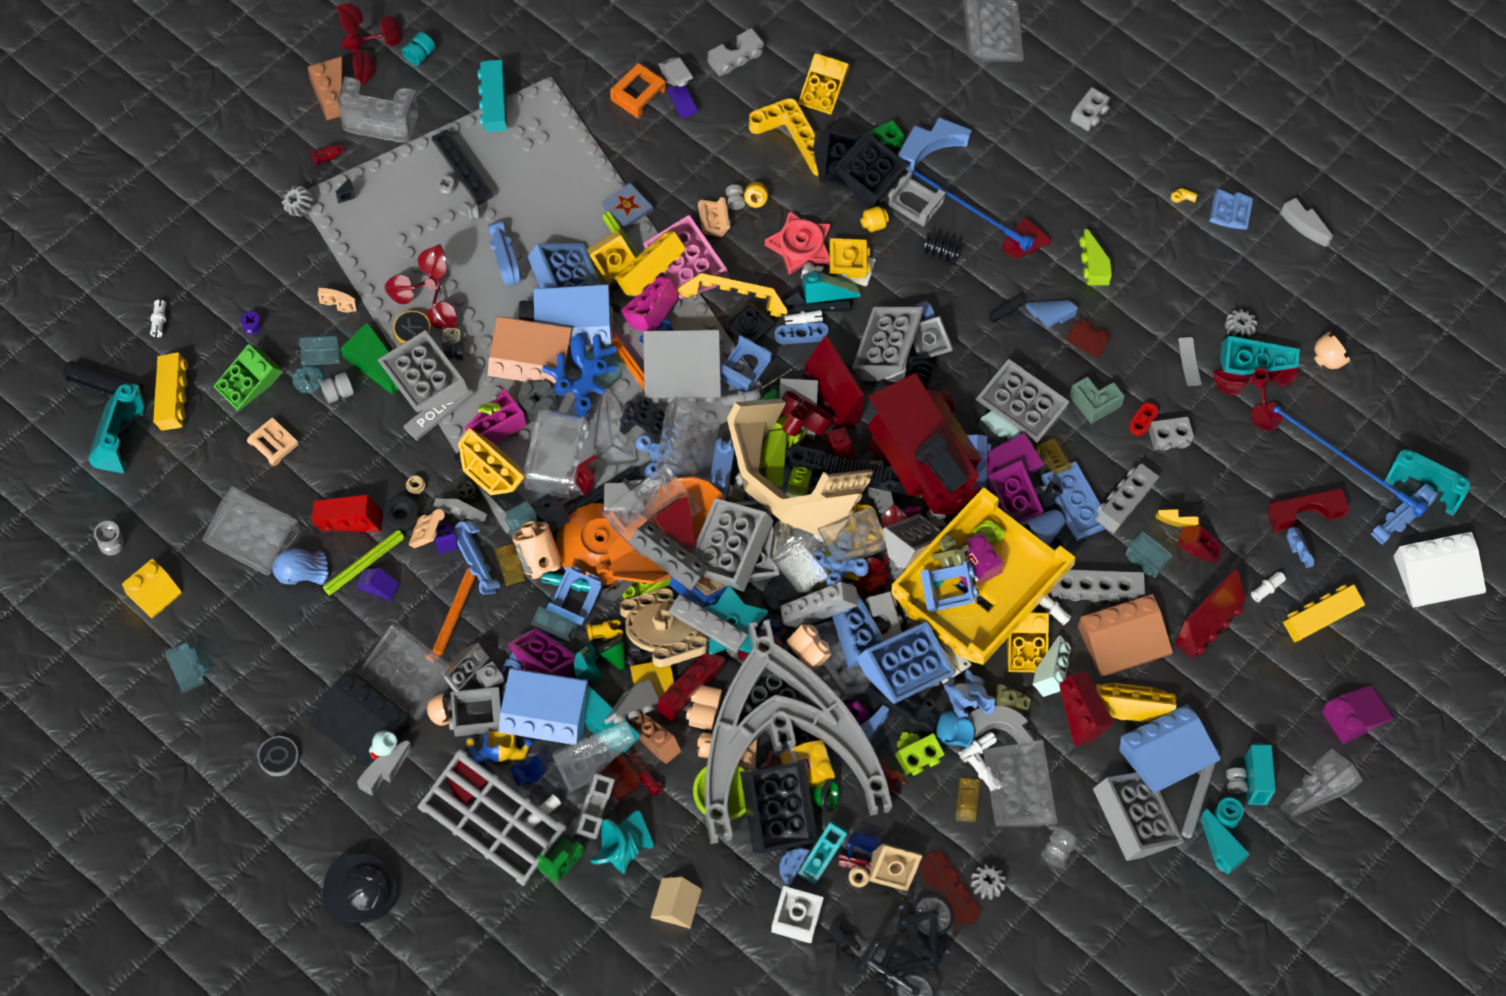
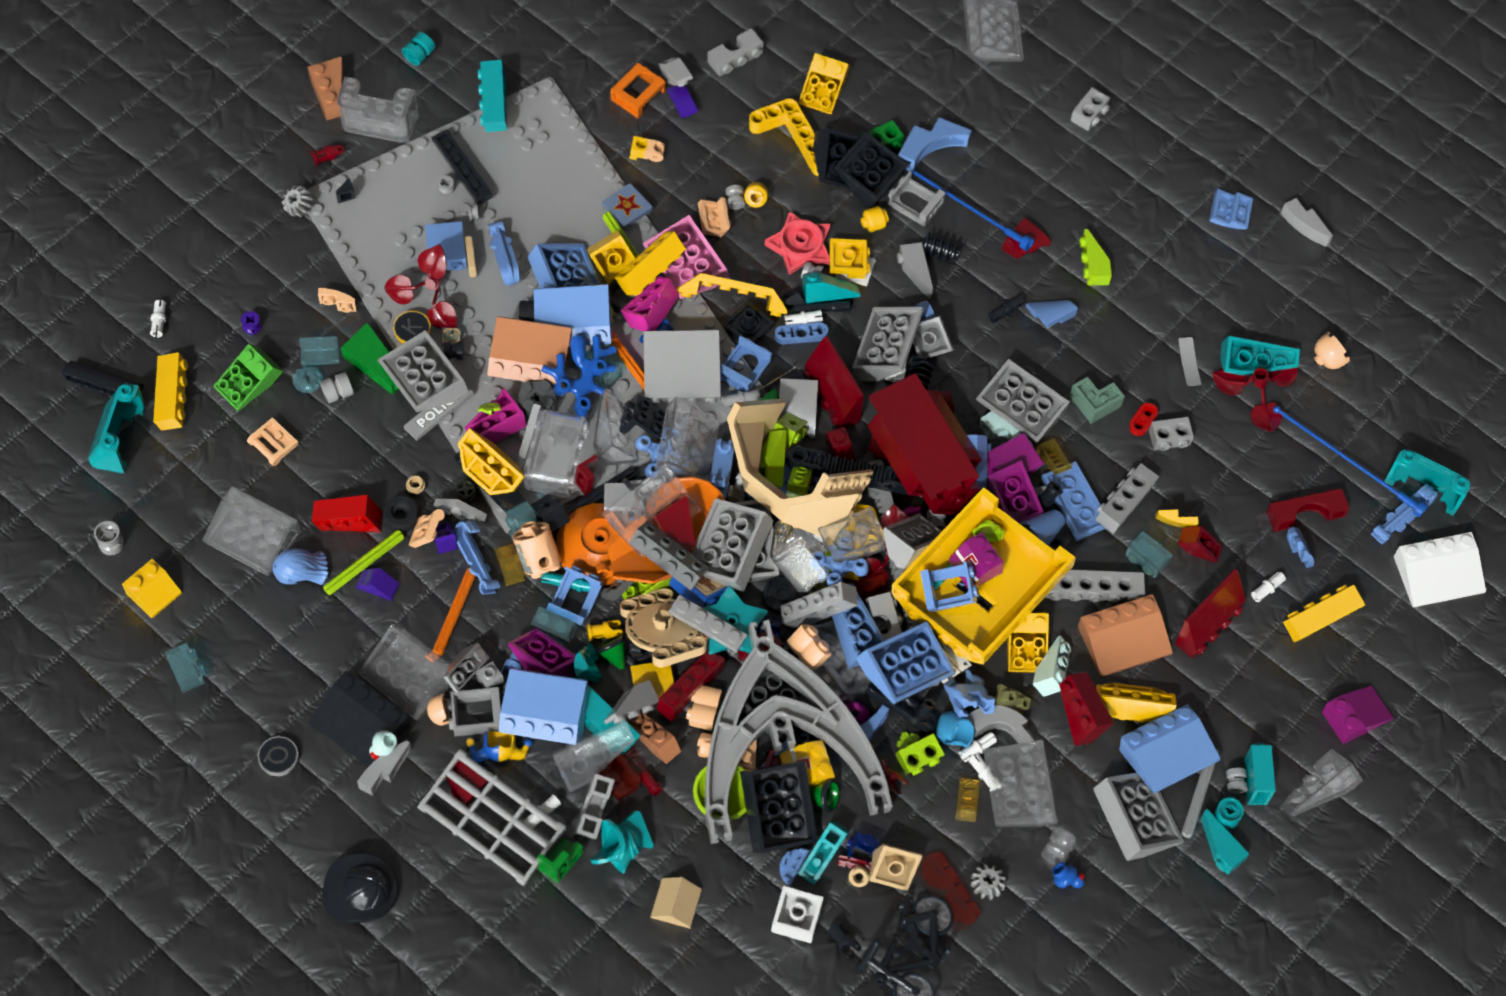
dark red plant [336,3,402,85] -> none
clear blue bracket [510,755,546,786] -> none
dark red beam [781,391,833,436] -> none
black beam [914,433,967,494] -> none
olive hips [932,535,970,569] -> none
white pin [1039,596,1071,625] -> none
clear red bracket [1066,320,1110,359] -> none
yellow arm [1171,188,1198,202] -> none
light grey gear [1225,309,1257,339] -> none
none -> medium blue panel [425,221,467,271]
none -> tan tile [464,236,477,278]
none -> light grey tile [516,404,541,471]
none -> leg [629,136,665,162]
none -> light grey slope [897,242,933,299]
none -> blue animal [1052,862,1085,889]

